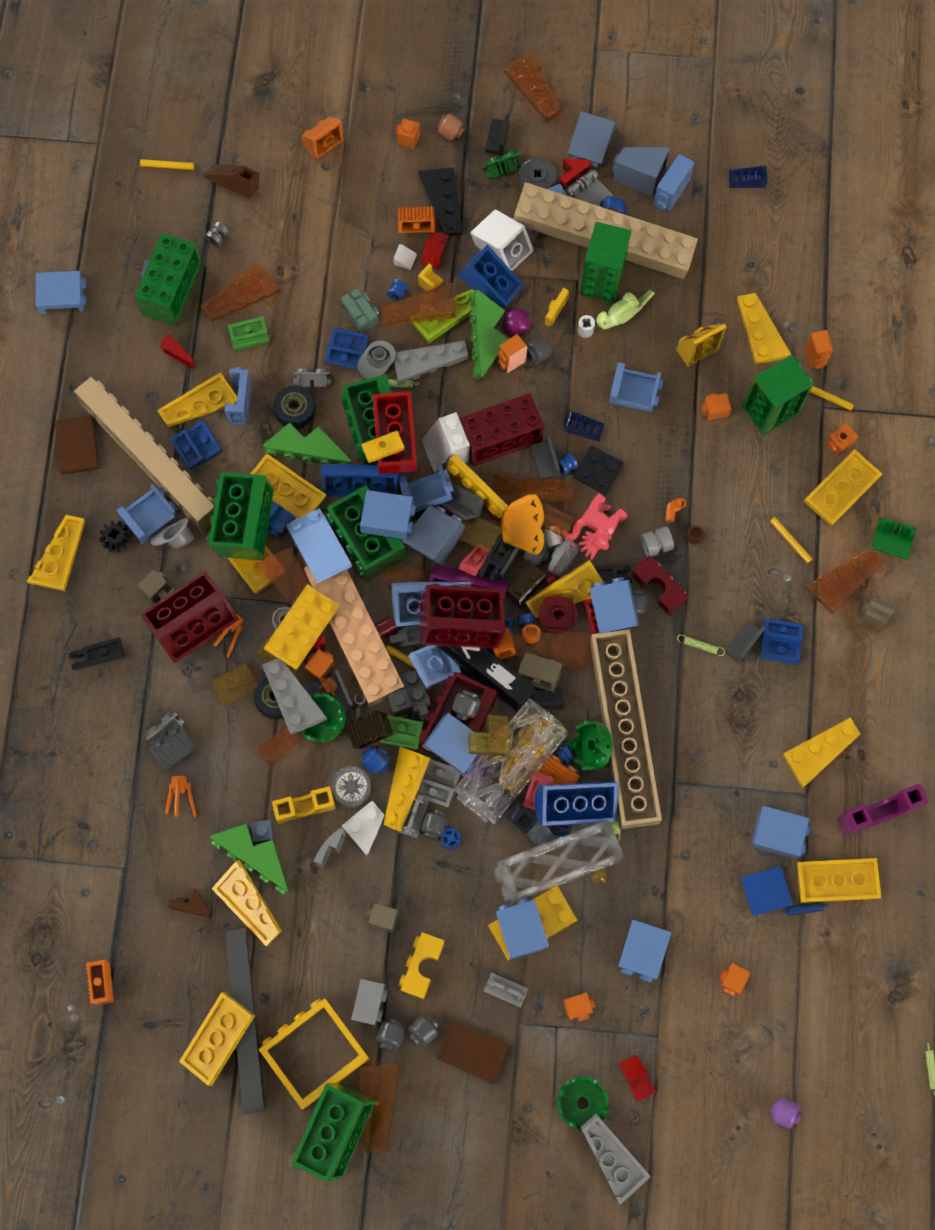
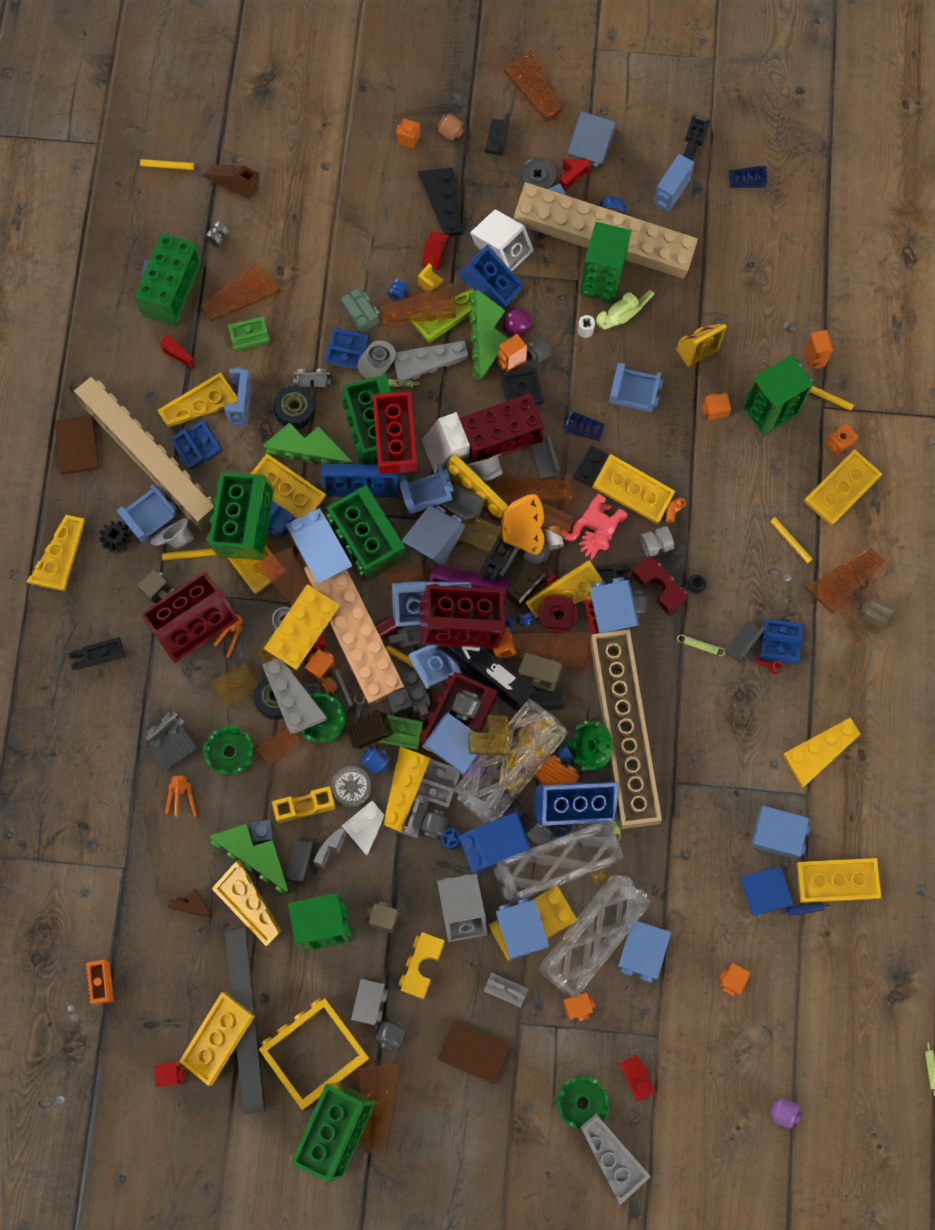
medium blue panel [36,271,86,314] -> none
orange slope [301,116,344,160] -> none
medium blue brick [360,490,416,540] -> none
yellow plate [361,431,405,463] -> none
white slope [393,244,417,270] -> none
orange brick [398,206,435,233] -> none
dark grey head [408,1016,439,1047] -> none
coral plate [459,544,491,577] -> none
green hinge [482,150,522,179] -> none
orange tile [521,624,541,644] -> none
coral plate [523,771,553,810] -> none
yellow plate [545,288,569,327] -> none
clear piece [548,538,581,578] -> none
blue wheel [557,452,578,475] -> none
light grey hinge [564,170,613,206] -> none
sand blue slope [612,147,670,196] -> none
reddish brown plate [685,526,705,544] -> none
yellow wing [737,293,791,365] -> none
magenta arch [837,784,928,837] -> none
green hinge [871,517,917,560] -> none
none -> red slope [154,1063,186,1087]
none -> yellow bar [162,548,217,561]
none -> green plate [203,725,254,776]
none -> dark grey panel [285,840,315,884]
none -> green brick [288,893,352,952]
none -> light grey slope [437,874,487,943]
none -> blue slope [459,812,531,874]
none -> light grey piece [467,454,502,481]
none -> black plate [500,368,544,405]
none -> clear piece [536,875,652,998]
none -> yellow plate [592,454,675,524]
none -> black connector [683,115,710,161]
none -> black plate [687,575,706,594]
none -> red hand [755,658,783,674]

